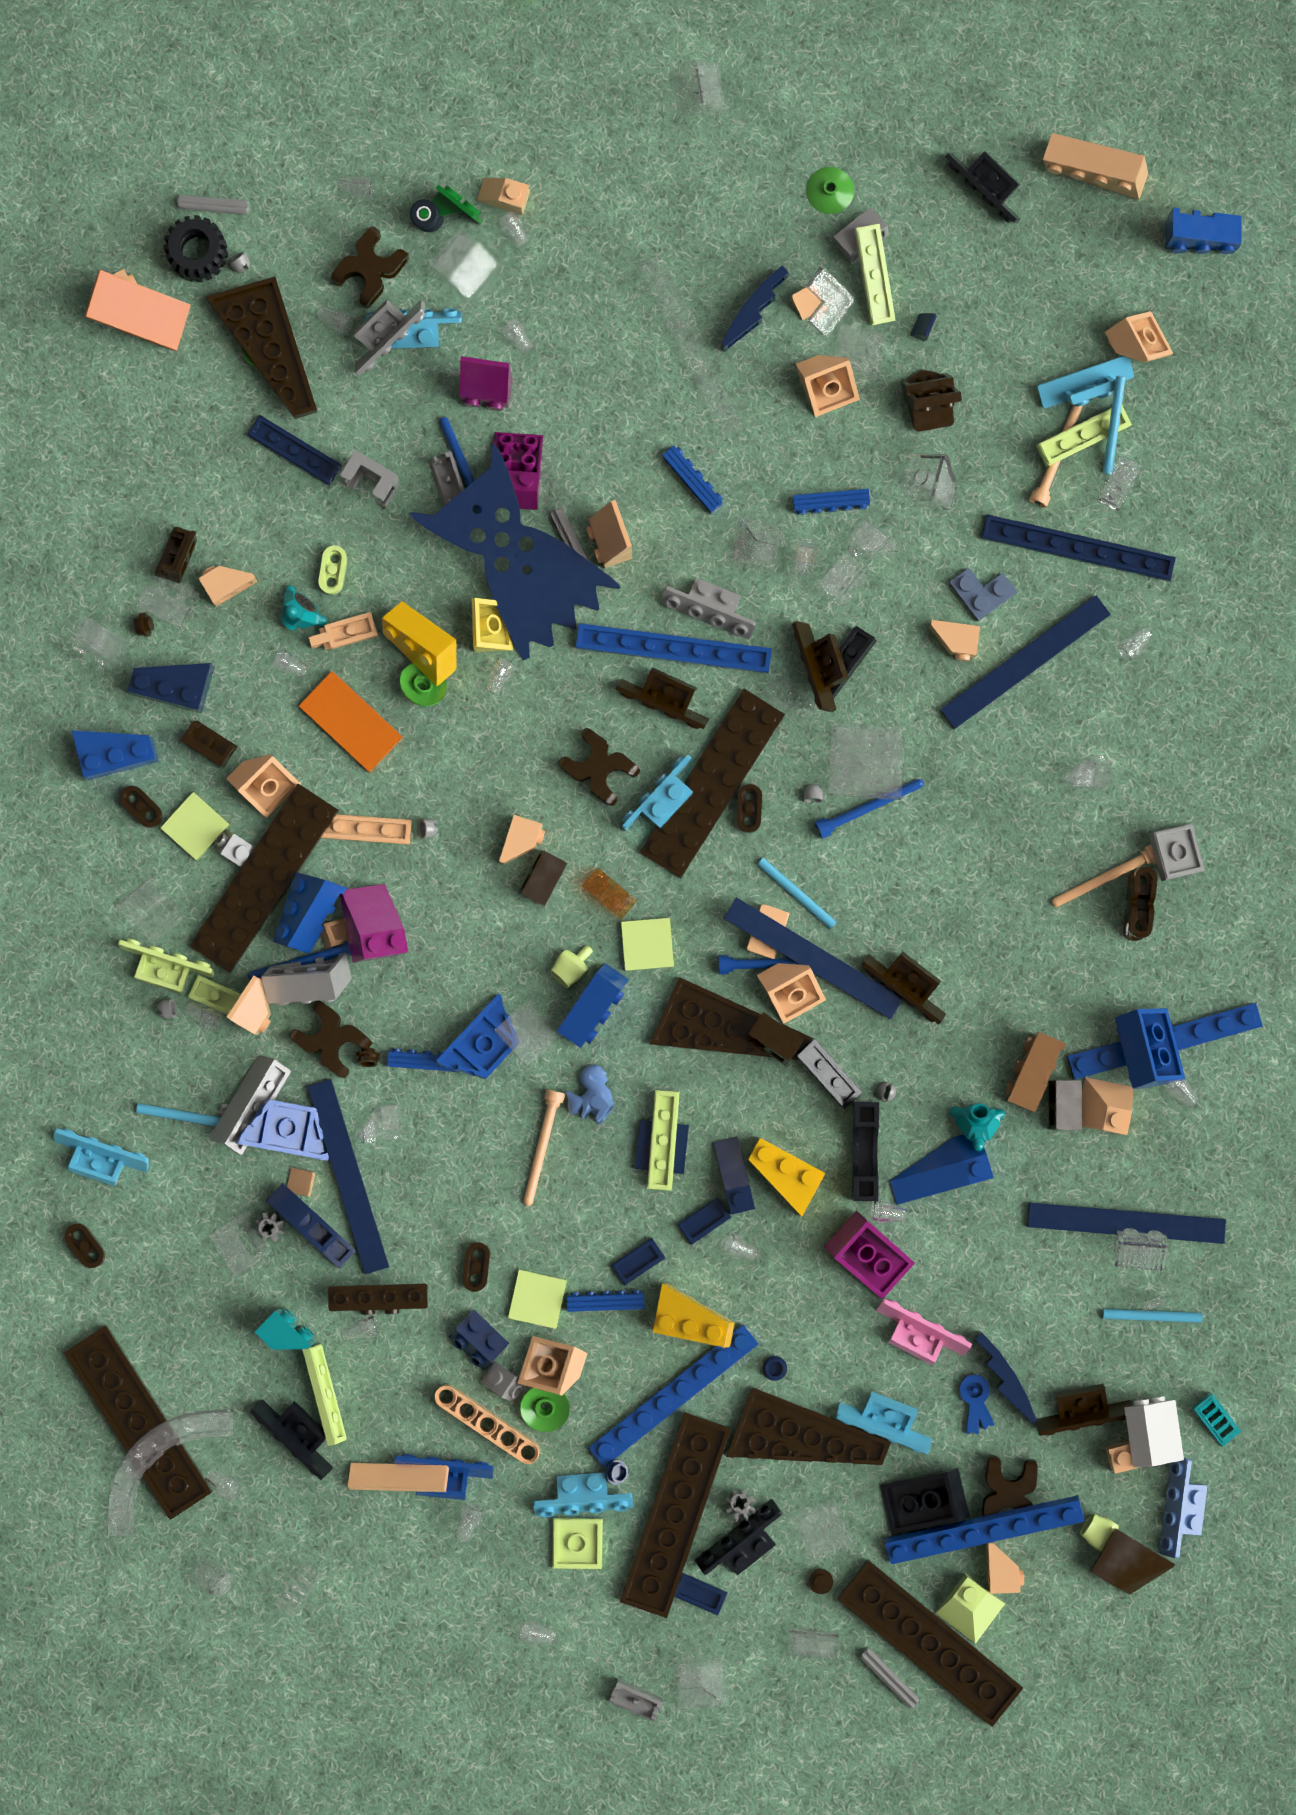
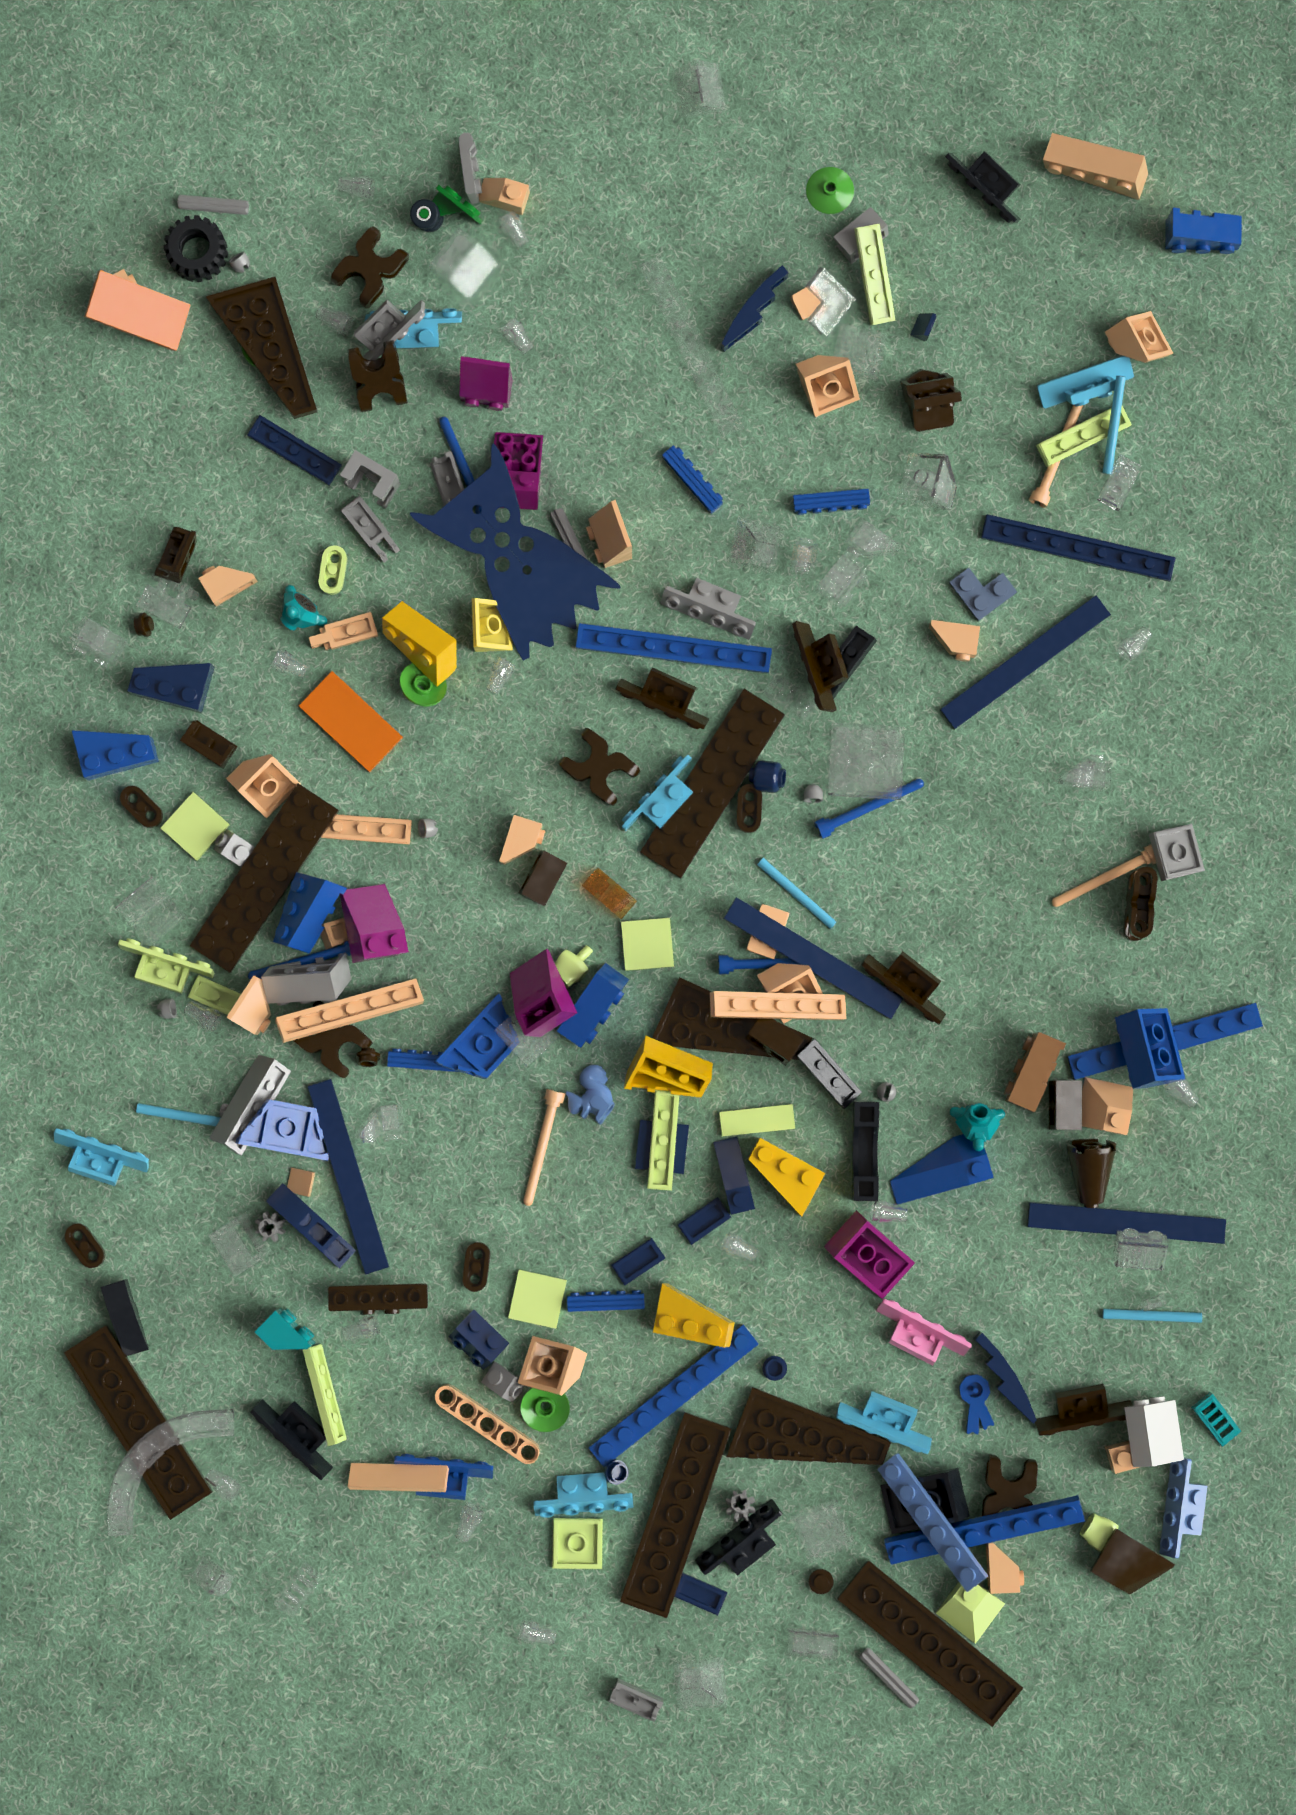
none -> black slope [100,1279,149,1356]
none -> light nougat plate [275,979,424,1043]
none -> light grey hinge [341,495,400,562]
none -> dark brown piece [348,340,408,413]
none -> light grey hinge [459,132,482,204]
none -> magenta slope [510,949,577,1037]
none -> yellow wedge [624,1036,713,1098]
none -> light nougat plate [710,991,846,1020]
none -> yellowish green tile [719,1104,795,1136]
none -> dark blue head [749,760,786,793]
none -> medium blue plate [877,1453,988,1592]
none -> dark brown cone [1067,1139,1116,1208]

